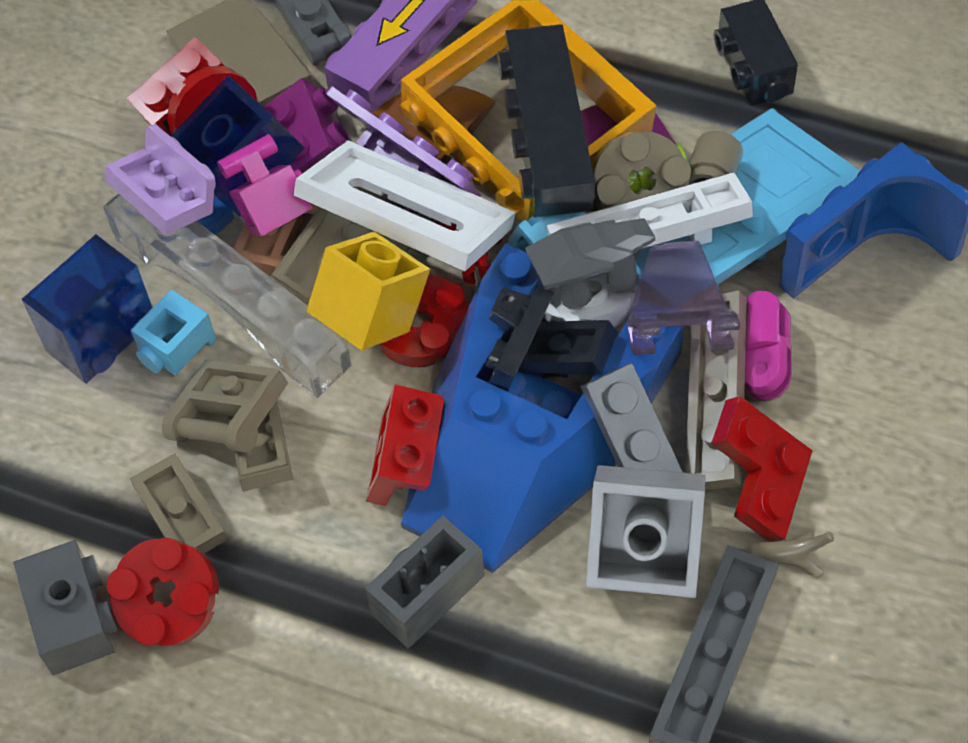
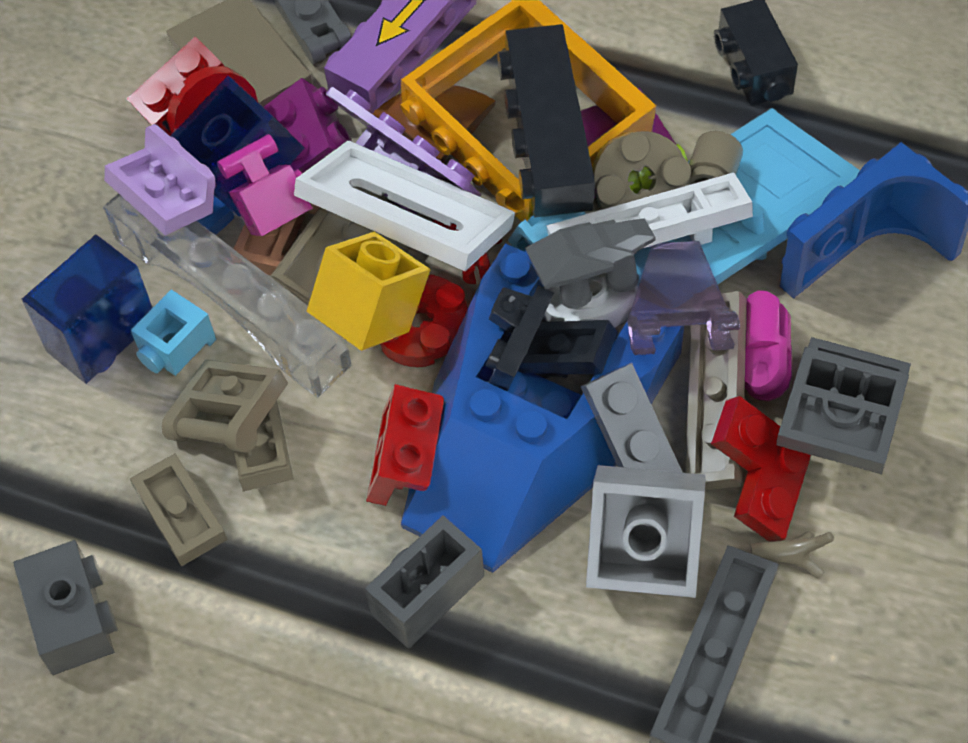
red plate [107,538,219,646] -> none
none -> dark grey bracket [776,337,911,475]

